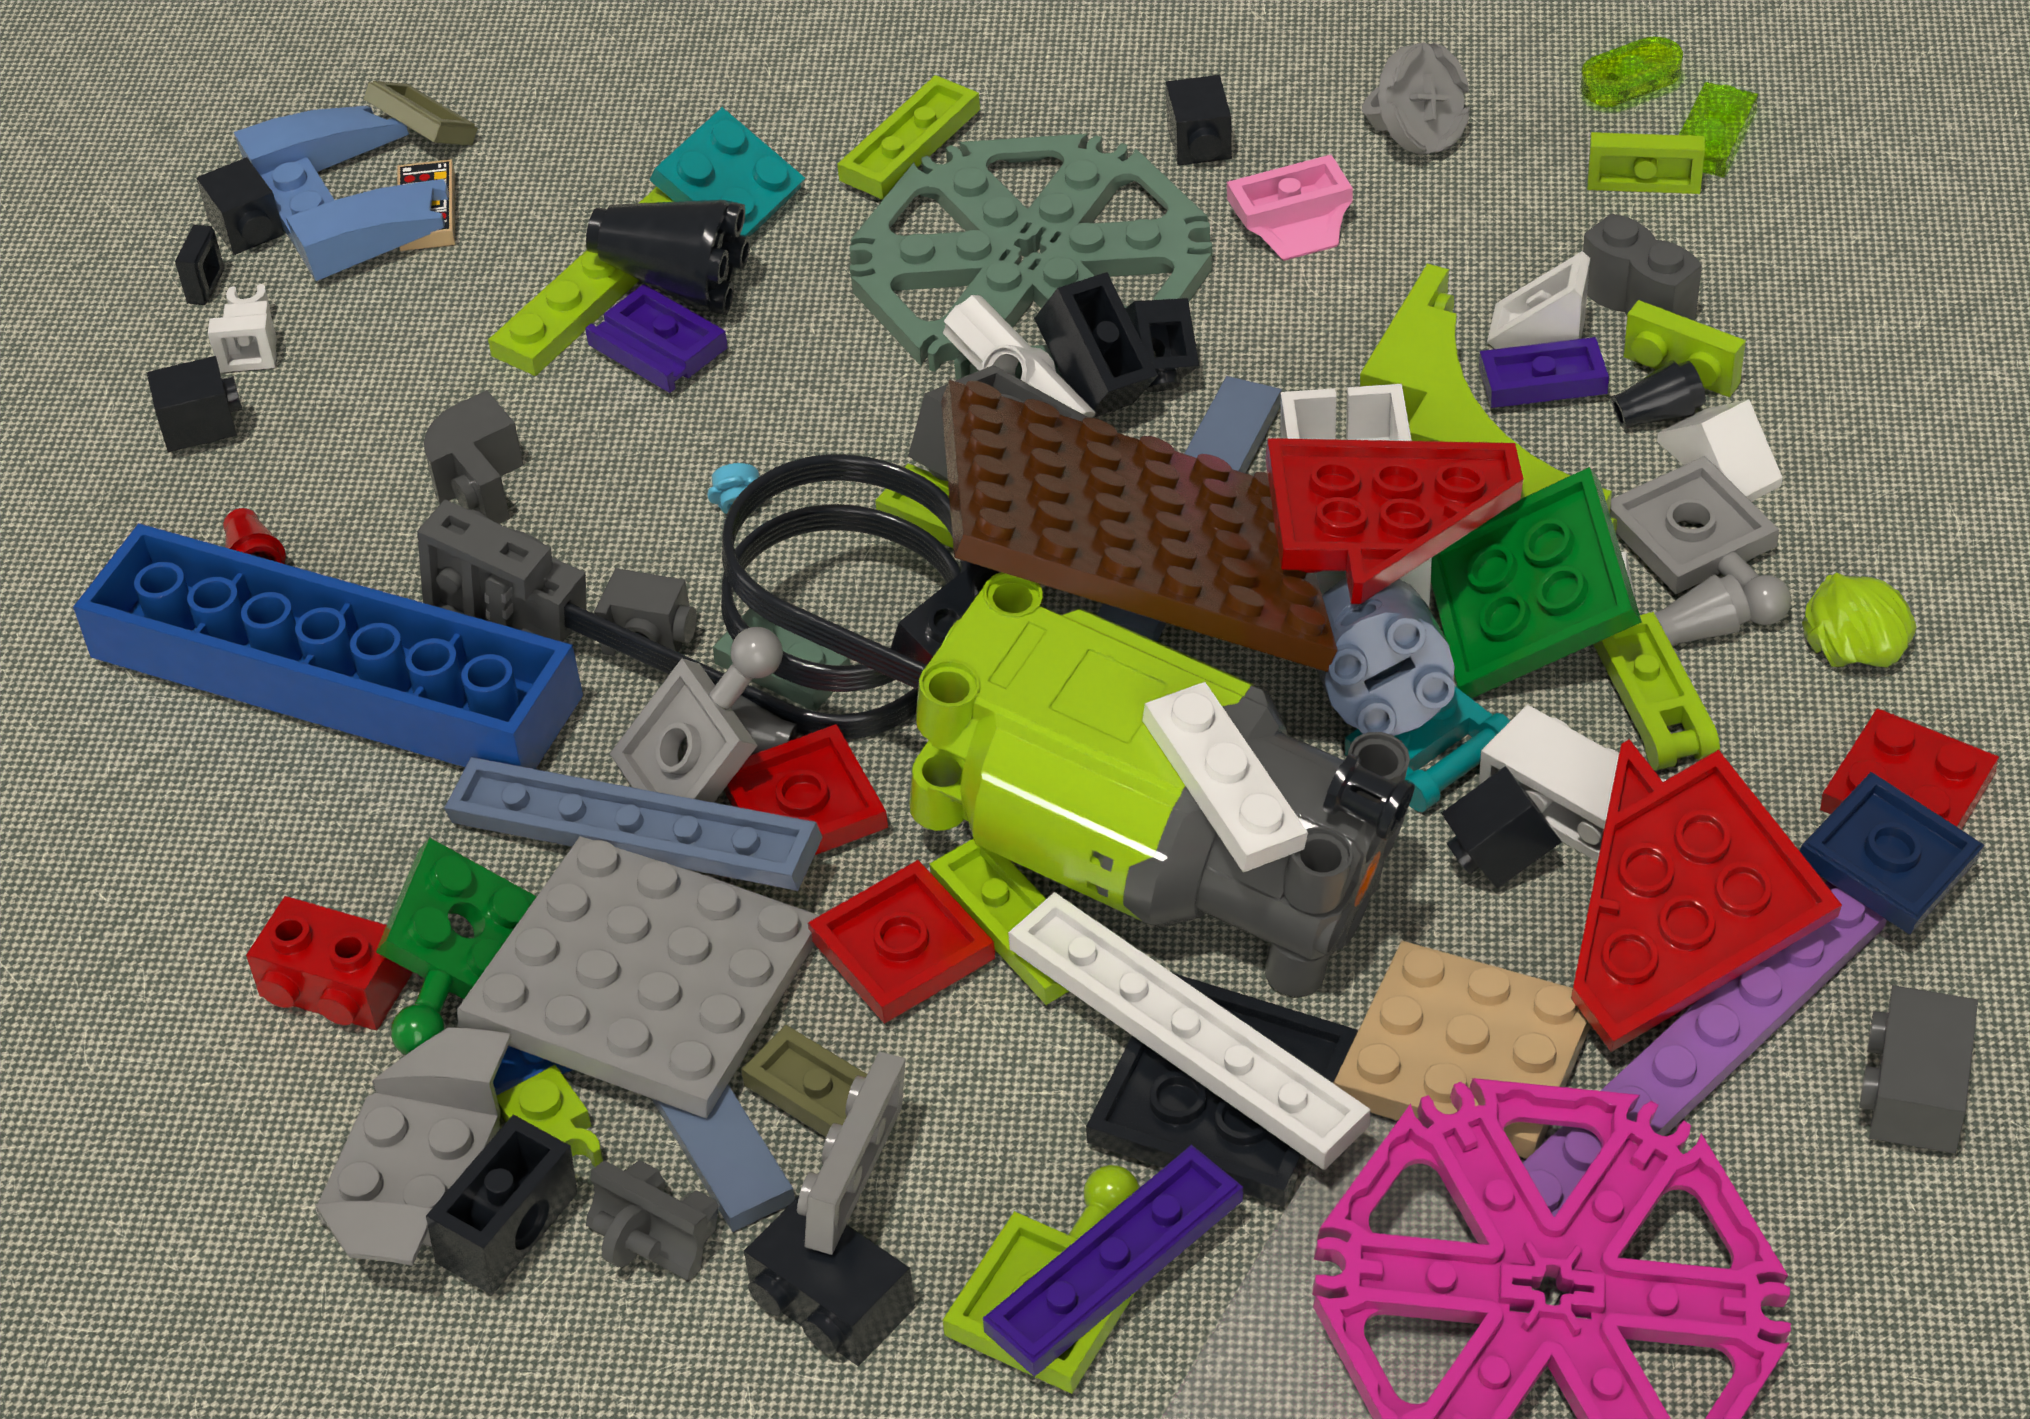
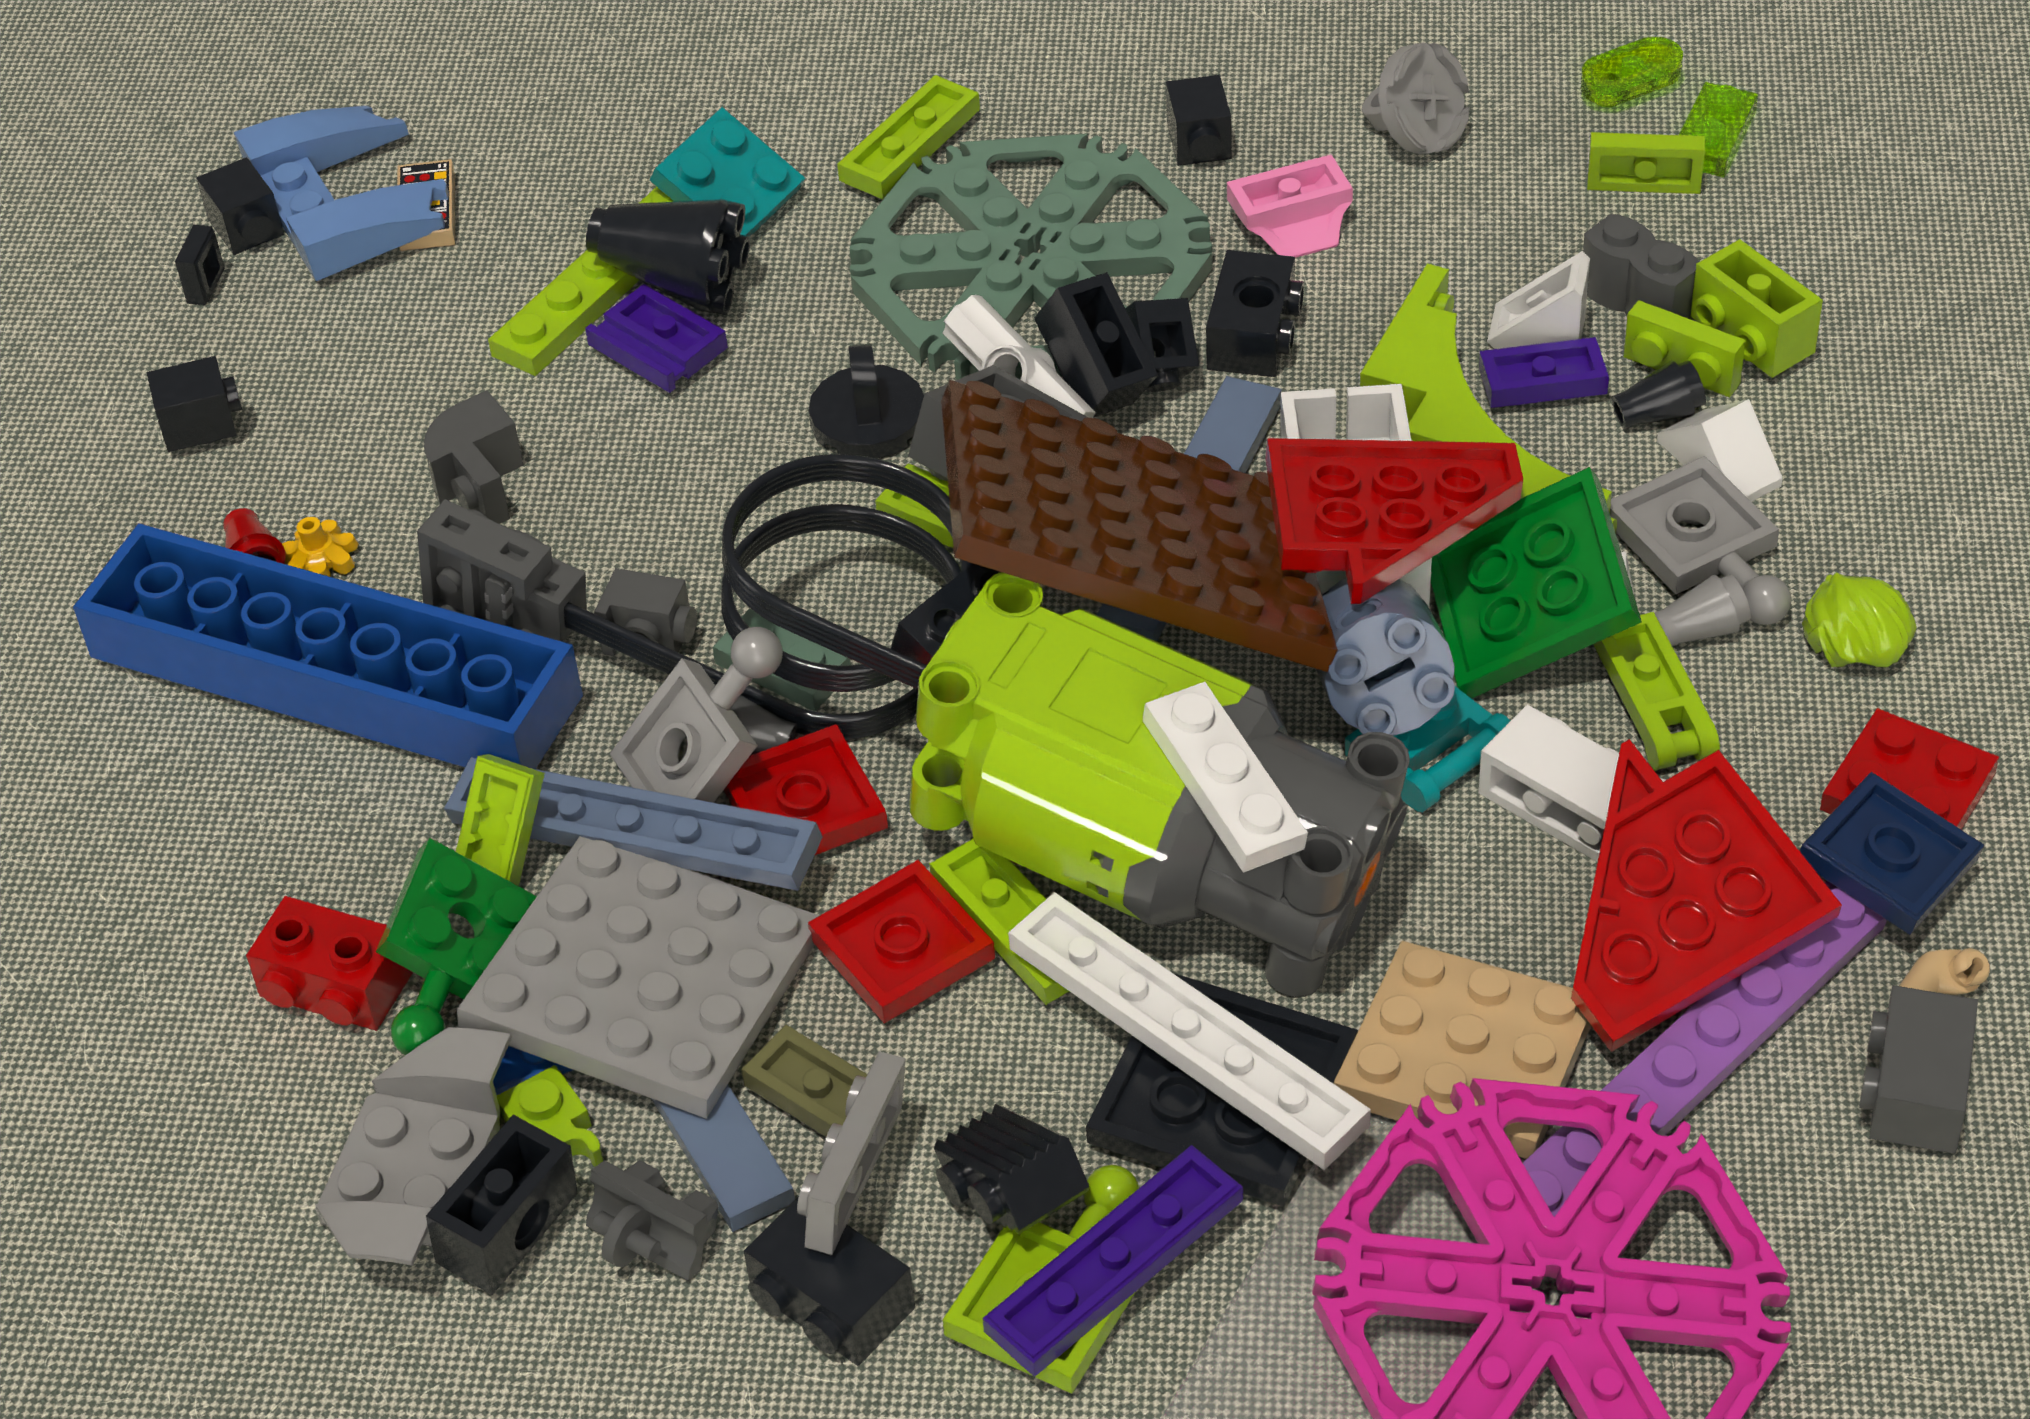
white piece [208,284,277,373] -> none
olive tile [363,81,478,145] -> none
medium azure plate [707,463,760,514] -> none
black bush [1323,754,1415,841] -> none
black brick [1441,766,1562,889] -> none
none -> yellow plant [282,517,359,577]
none -> lime plate [456,754,545,886]
none -> black tile [808,343,924,459]
none -> black brick [934,1104,1089,1235]
none -> black brick [1206,250,1304,377]
none -> lime brick [1691,239,1823,378]
none -> tan arm [1899,948,1990,995]

